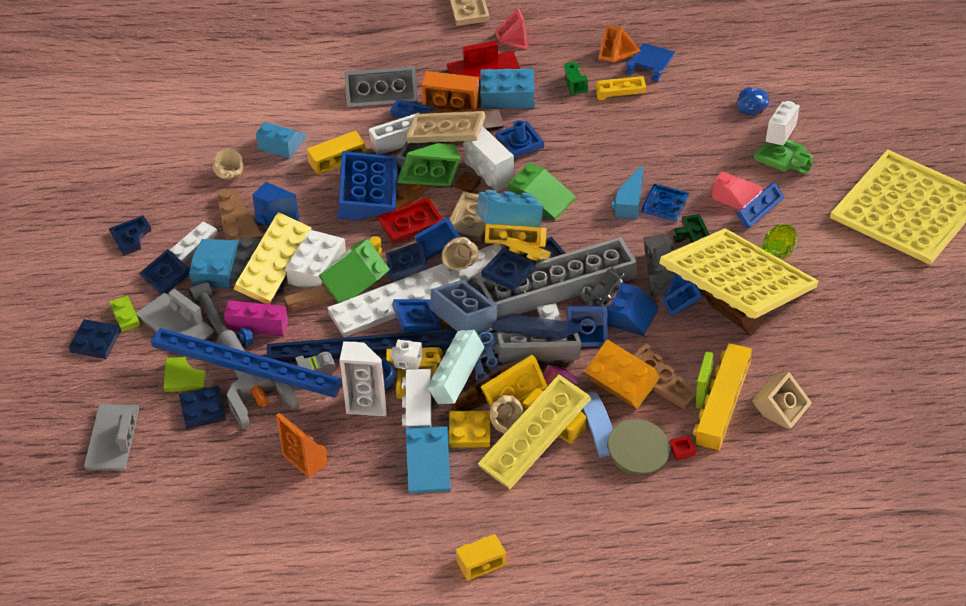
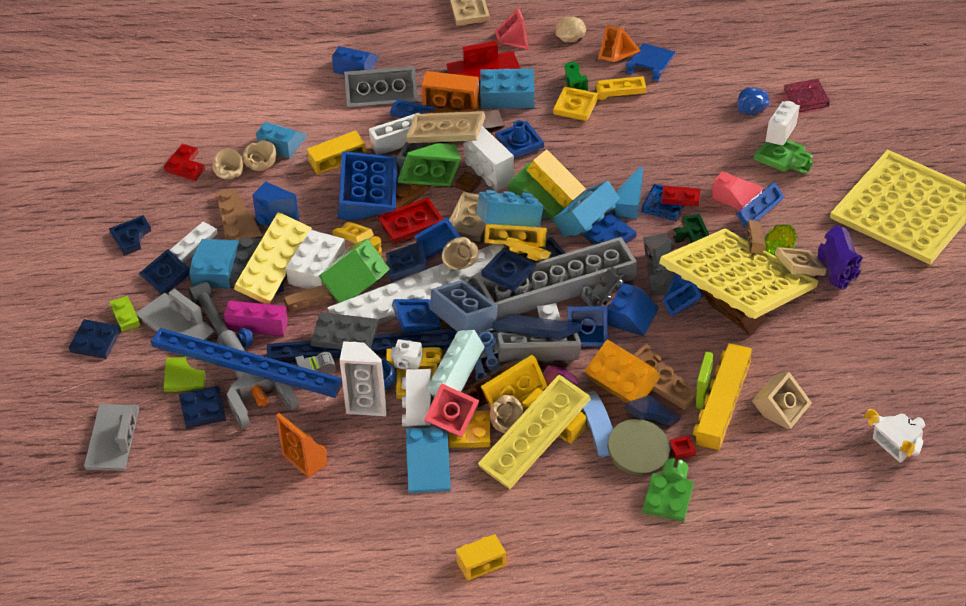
none -> red plate [164,144,205,181]
none -> tan hair [242,140,276,171]
none -> dark grey plate [311,312,378,350]
none -> blue slope [332,46,379,75]
none -> yellow plate [332,222,374,243]
none -> coral slope [424,383,479,438]
none -> yellow brick [526,150,586,208]
none -> dark azure brick [552,180,621,237]
none -> yellow plate [553,86,598,121]
none -> tan hair [555,16,586,43]
none -> blue plate [583,212,636,245]
none -> dark blue tile [624,395,681,426]
none -> bright green plate [643,458,694,522]
none -> red plate [661,185,701,207]
none -> medium nougat piece [745,220,766,255]
none -> tan plate [775,247,827,277]
none -> clear pink plate [784,79,830,112]
none -> dark purple brick [817,225,863,290]
none -> white torso [863,409,925,463]

